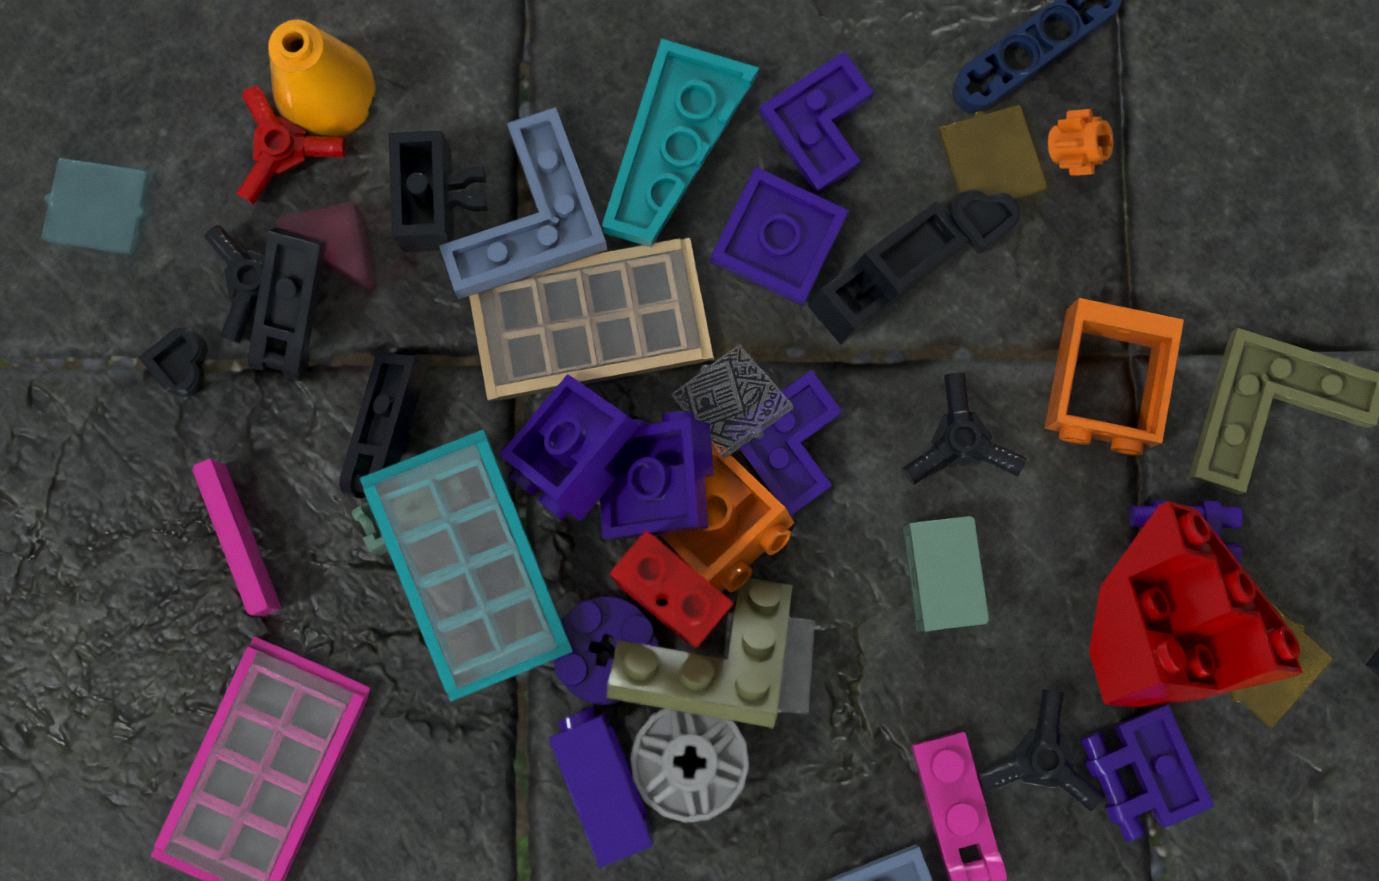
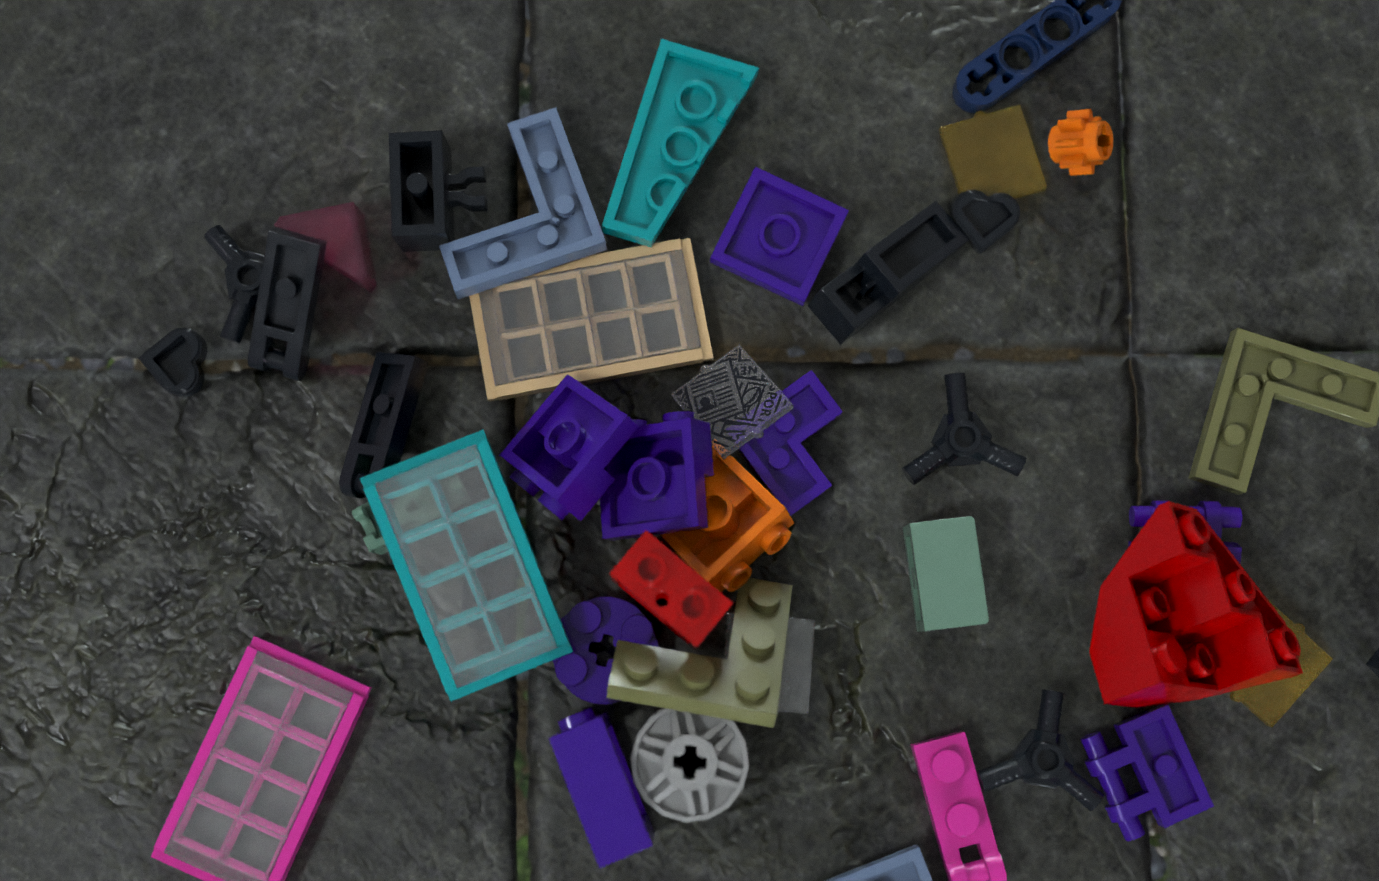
clear light blue piece [41,158,150,255] -> none
dark pink tile [192,458,282,616] -> none
red piece [236,86,347,205] -> none
light orange cone [268,20,376,137] -> none
dark purple plate [759,52,873,195] -> none
orange window [1044,298,1184,456] -> none

